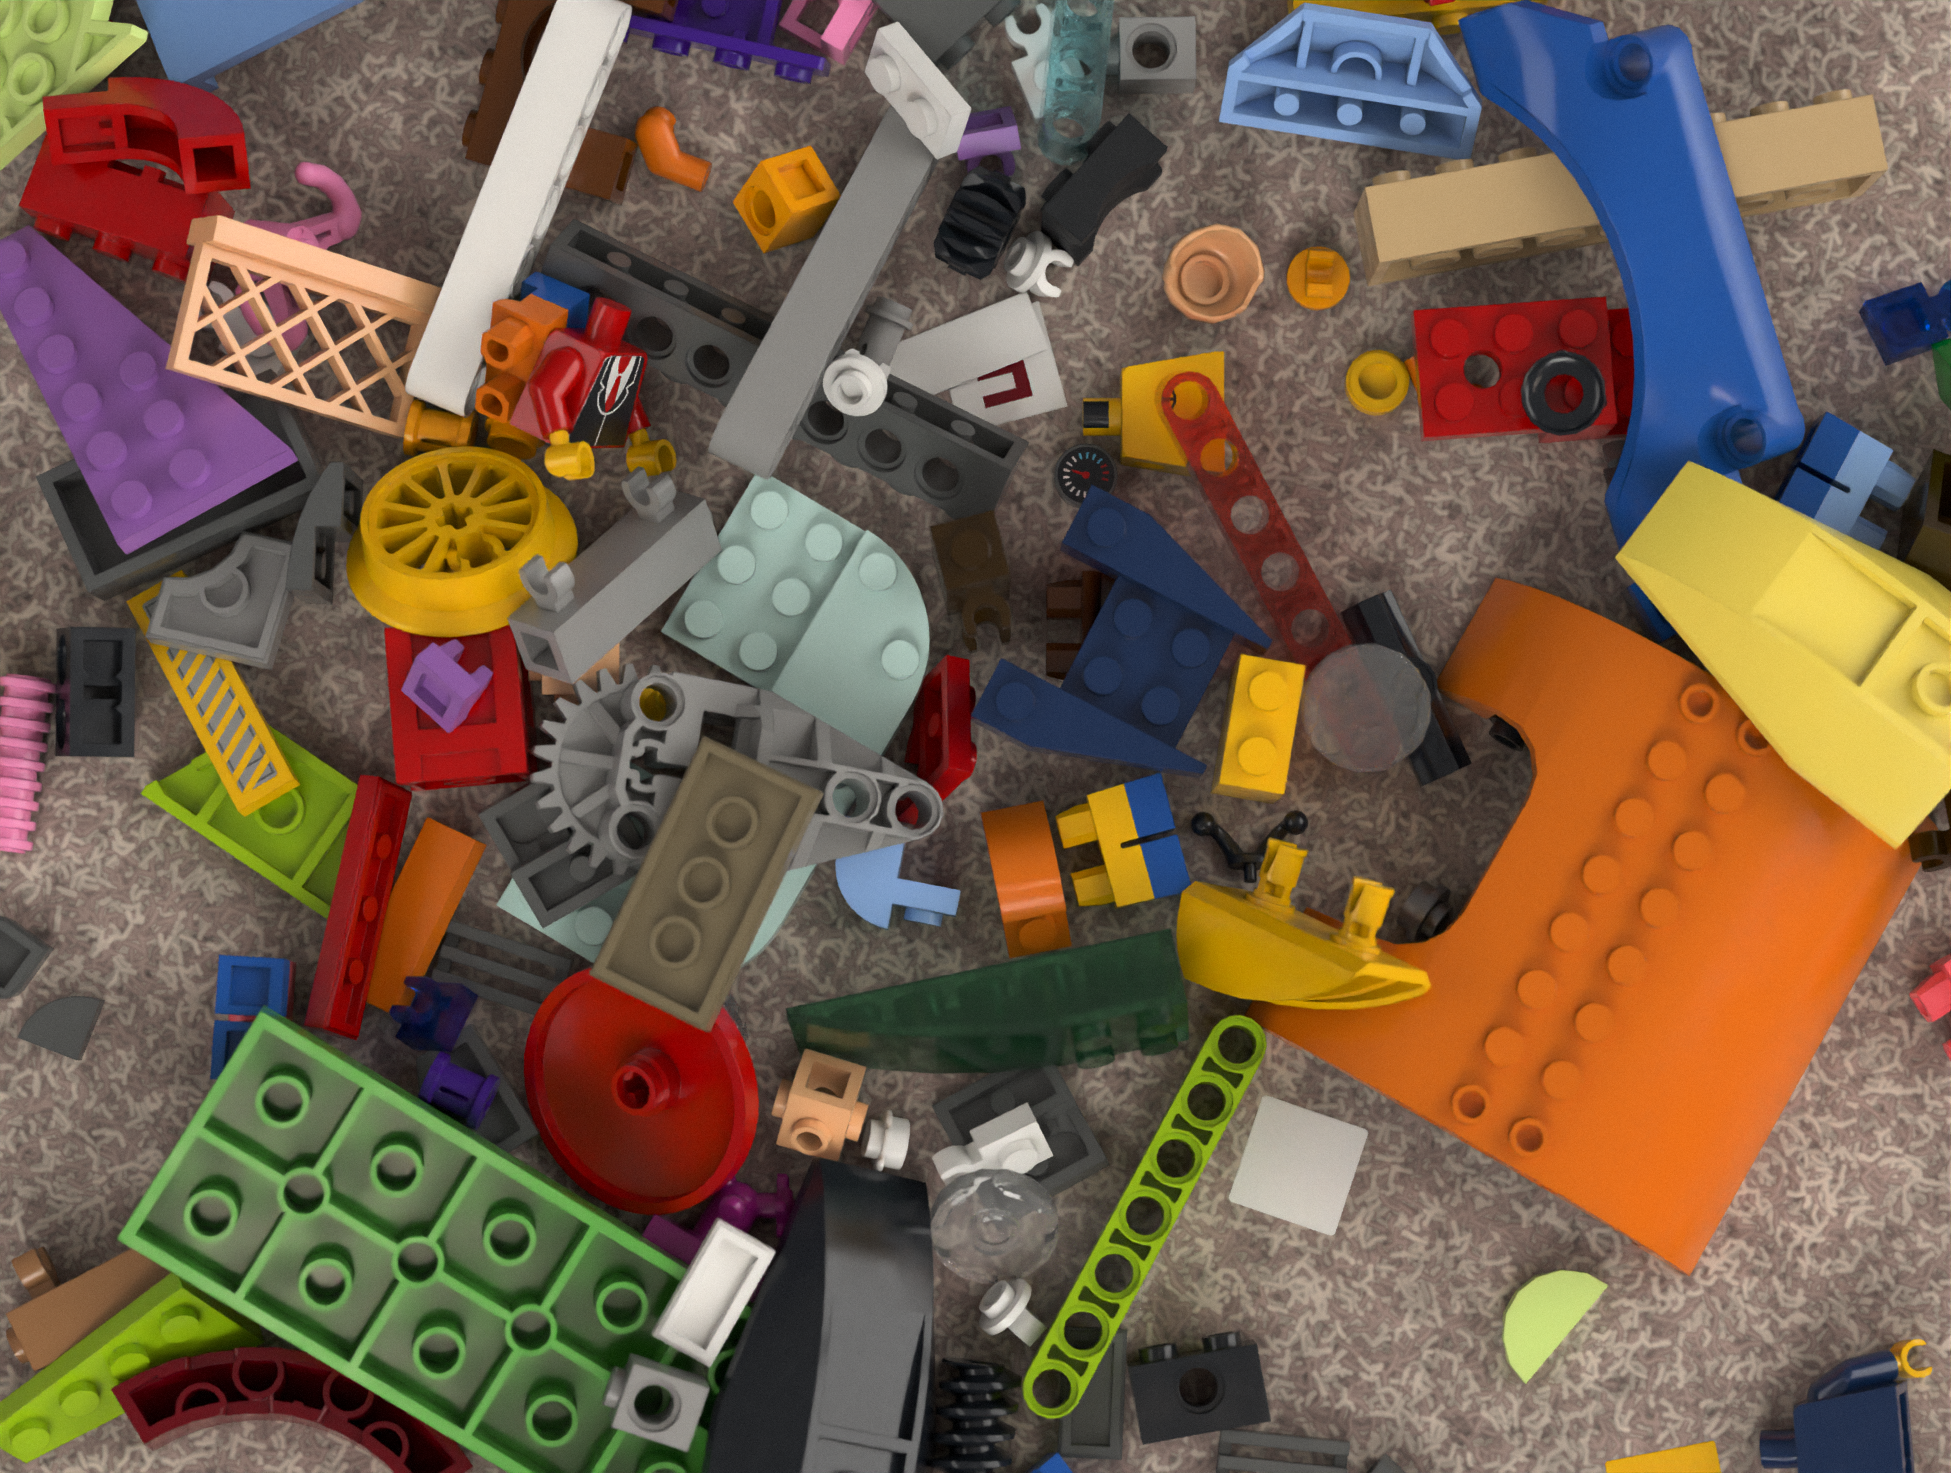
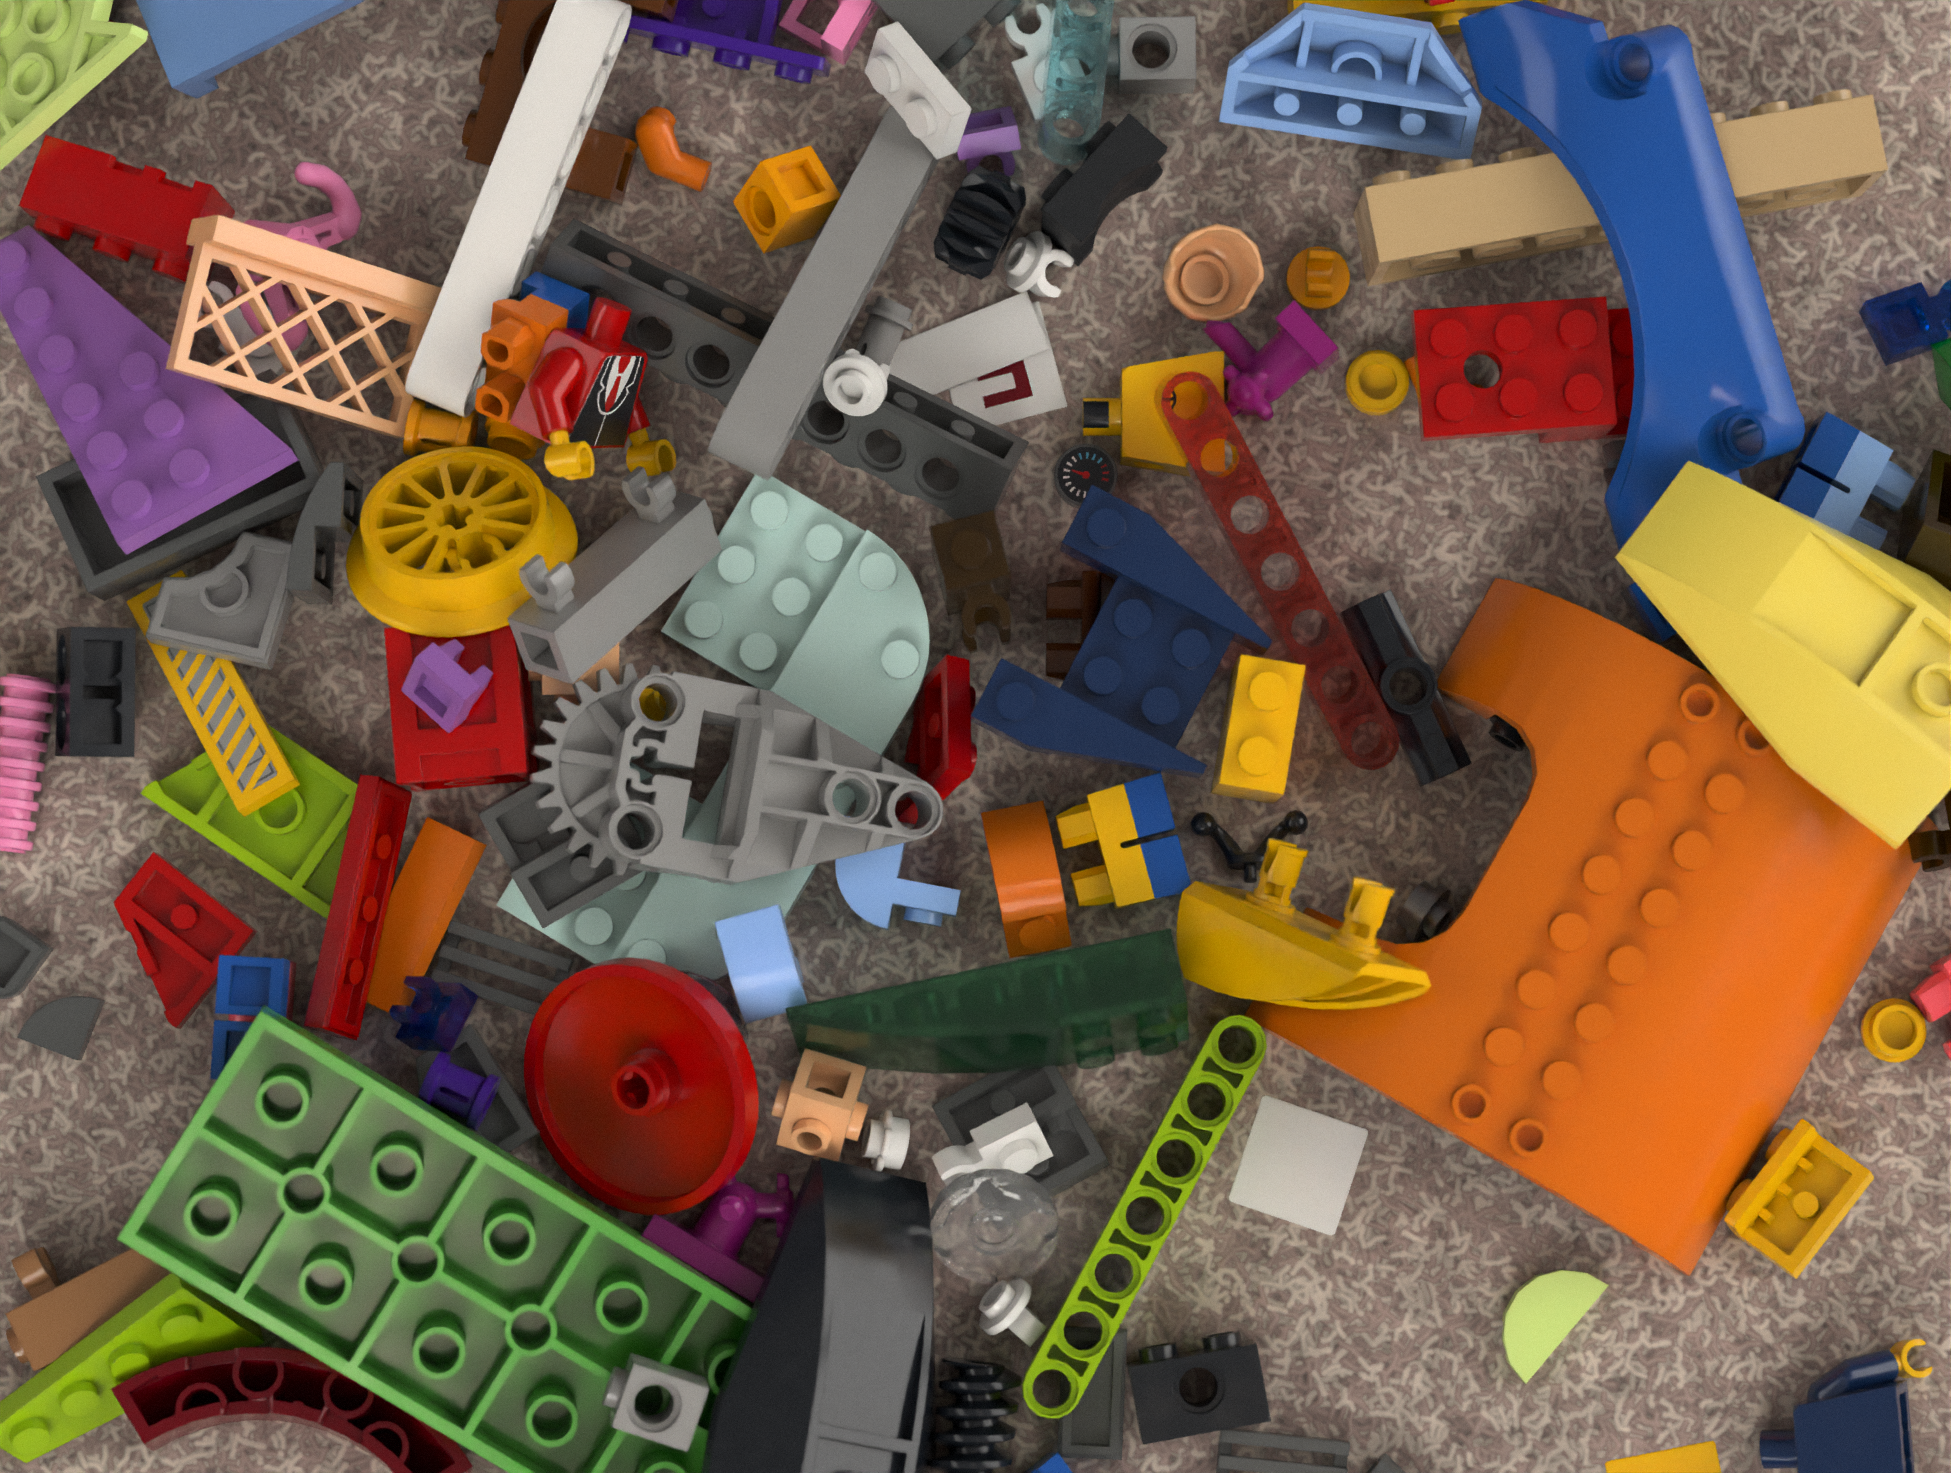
red arch [43,77,251,195] -> none
dark tan tile [589,736,824,1032] -> none
white tile [652,1217,776,1367] -> none
clear tile [1301,643,1431,773] -> none
black piece [1521,349,1607,436] -> none
none -> red wing [113,852,258,1029]
none -> light blue brick [714,904,808,1024]
none -> magenta piece [1202,300,1339,422]
none -> yellow bracket [1724,1119,1874,1279]
none -> yellow plate [1860,998,1927,1063]

